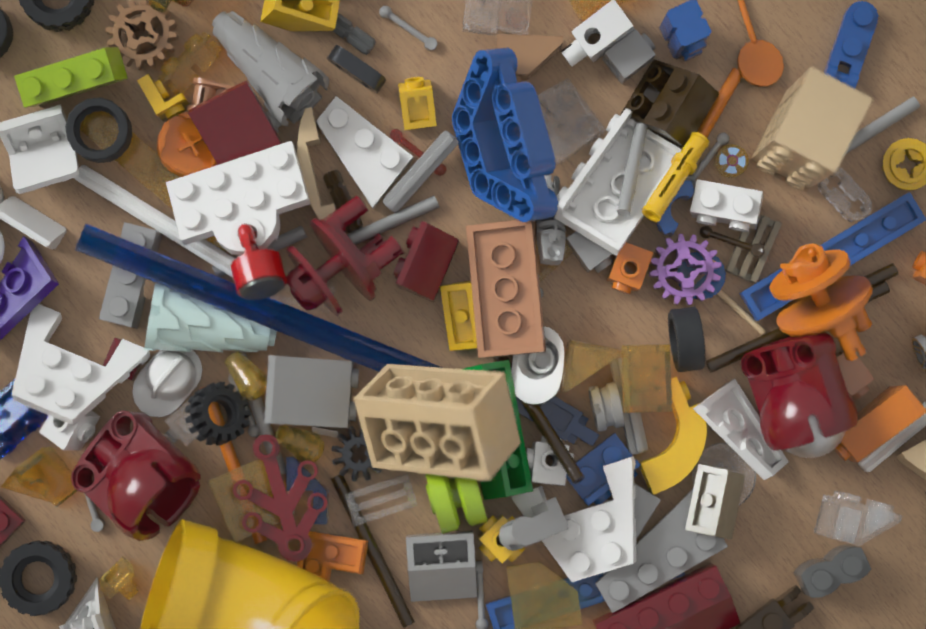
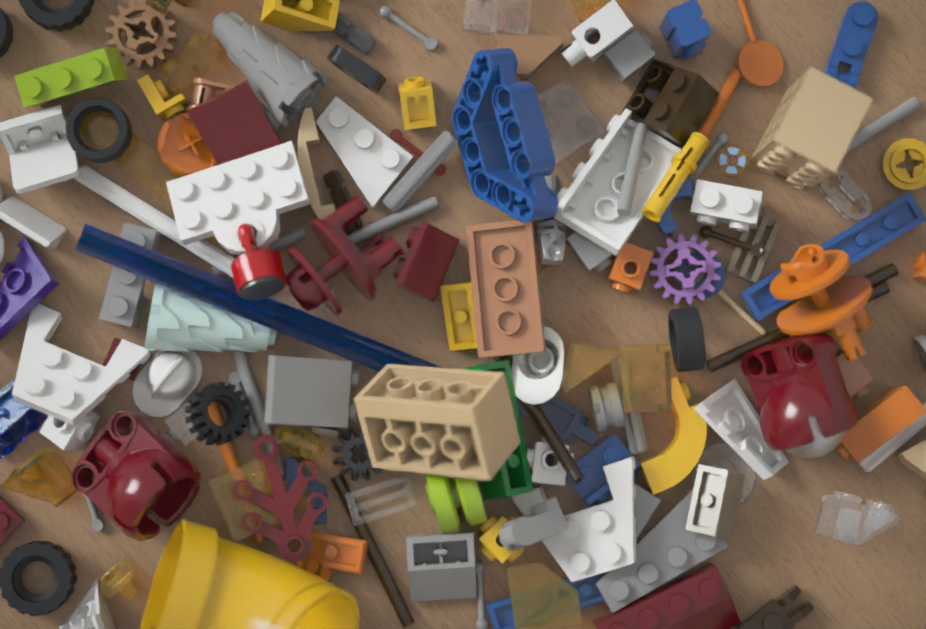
clear yellow cone [224,351,267,401] -> none
dark grey brick [793,544,871,598] -> none

